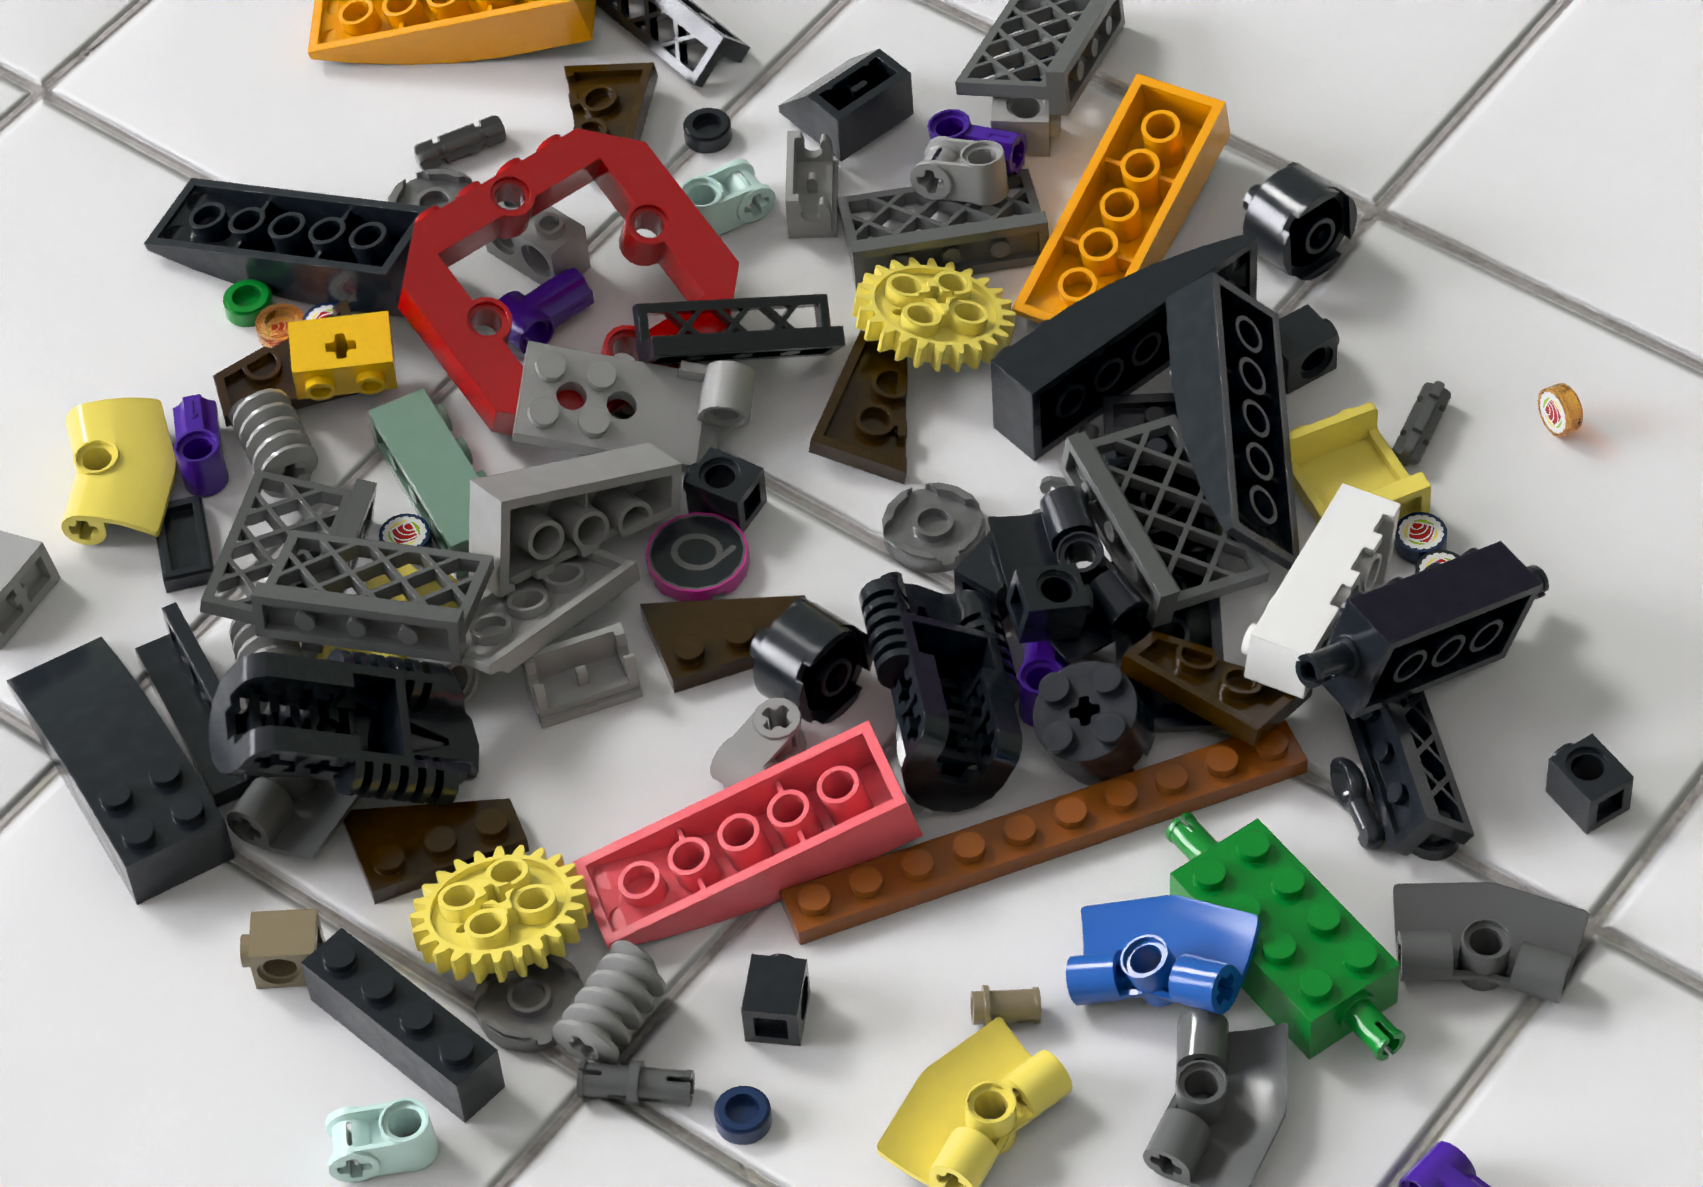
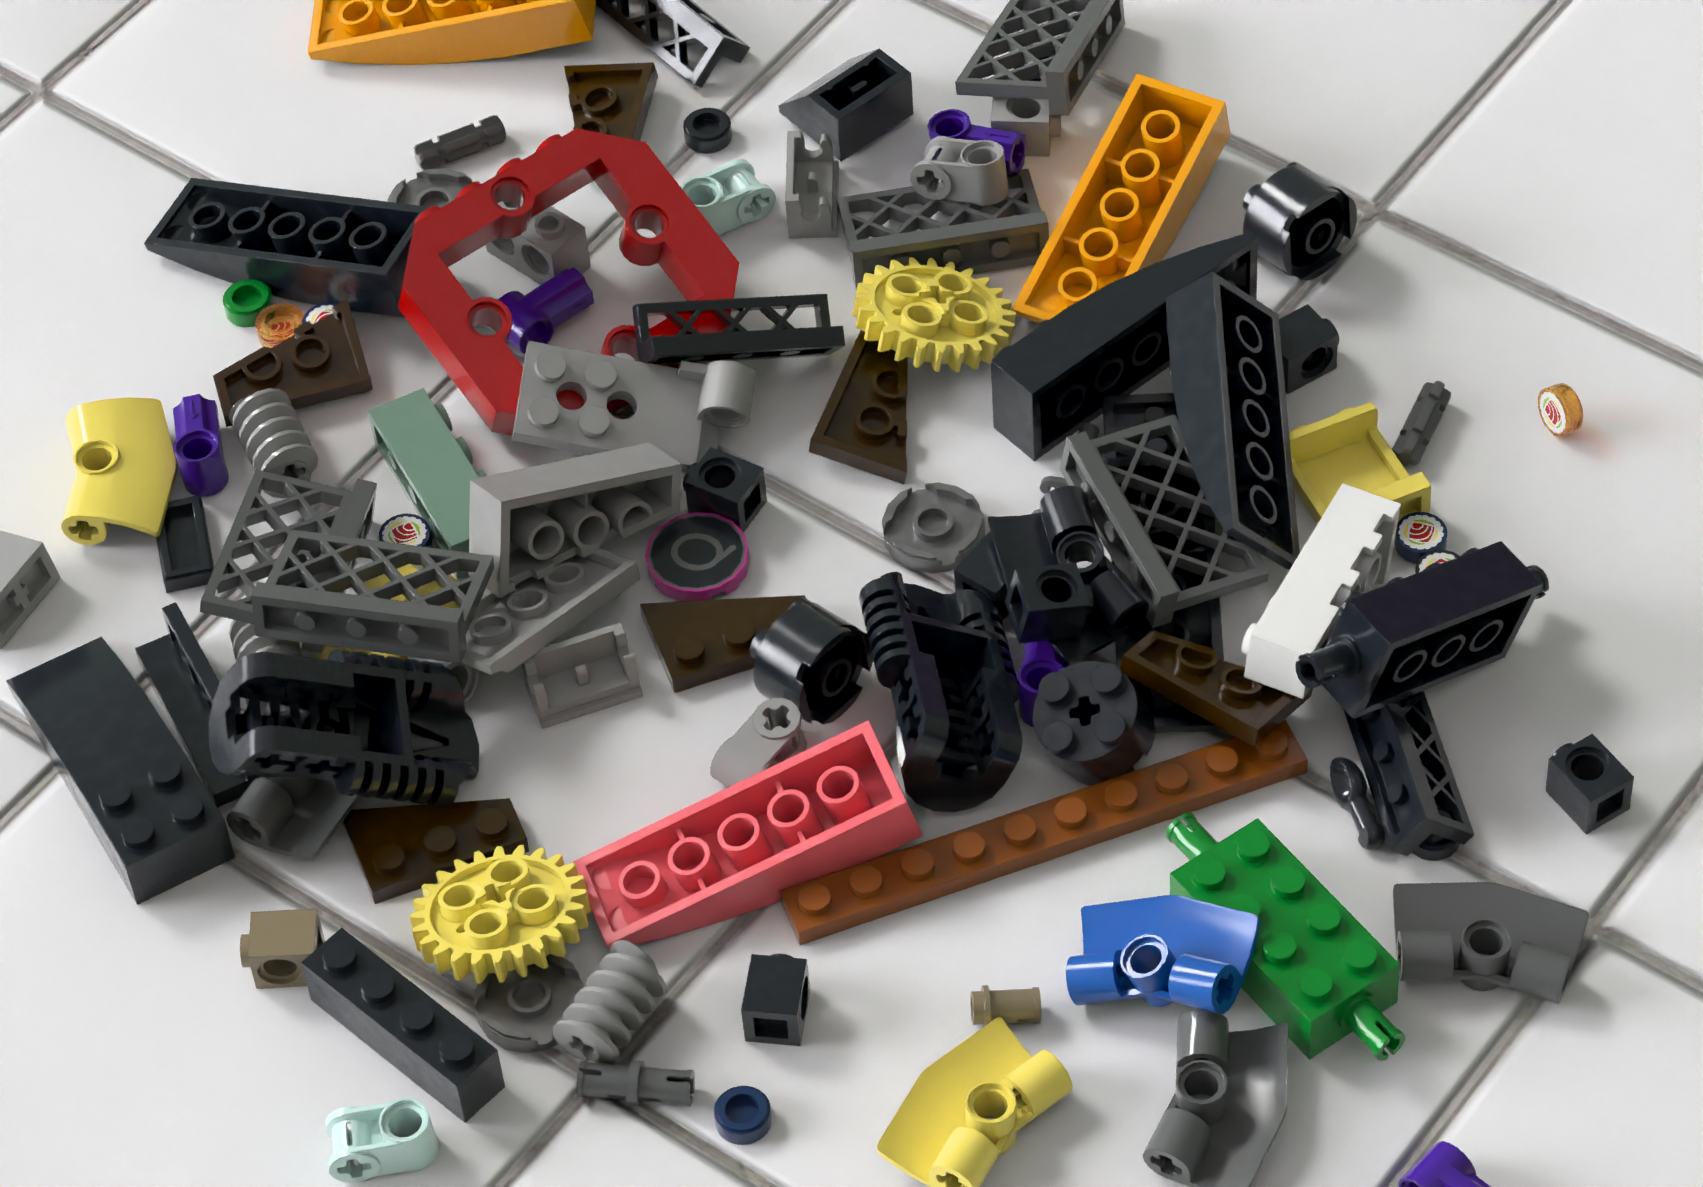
yellow brick [288,311,398,400] -> none

